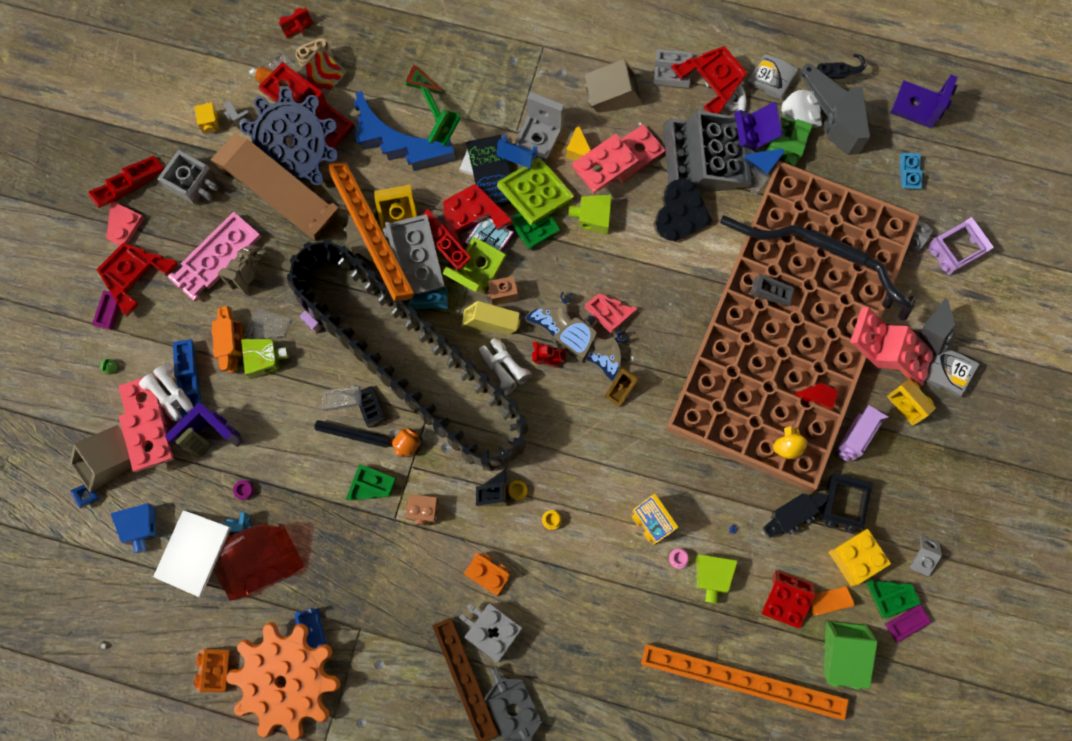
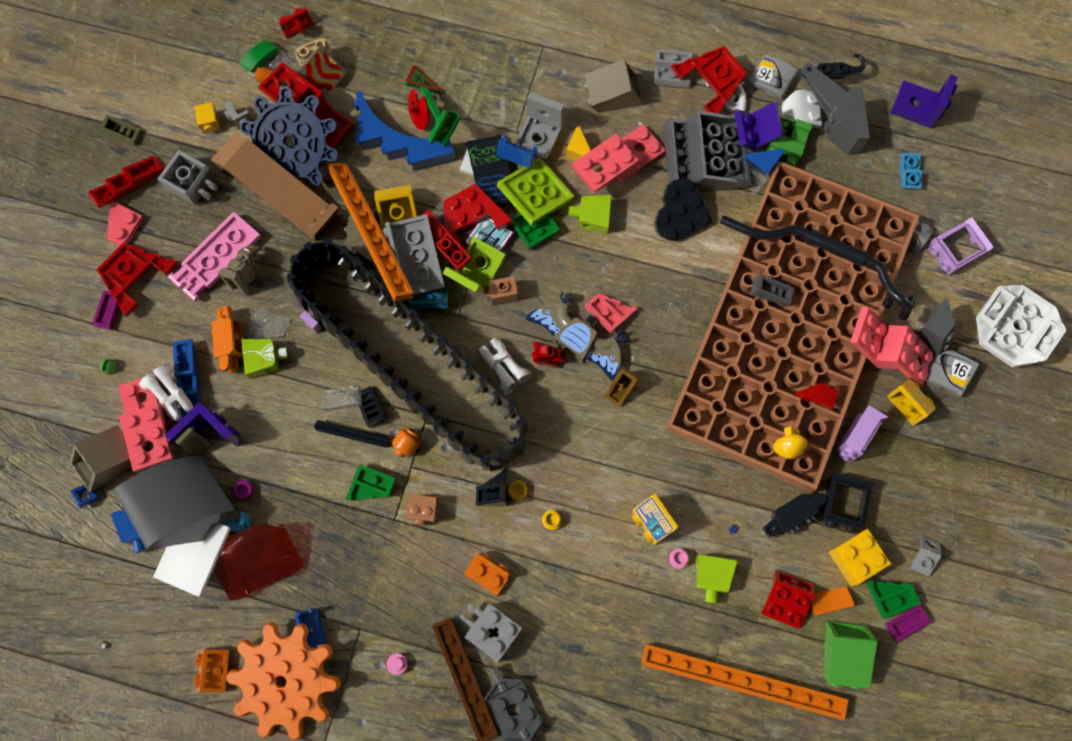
light yellow slope [461,301,520,335] -> none
none -> olive slope [99,114,142,145]
none -> dark grey slope [114,455,235,550]
none -> green slope [239,39,278,73]
none -> bright pink plate [387,654,407,675]
none -> red piece [408,89,430,130]
none -> white piece [976,285,1066,368]

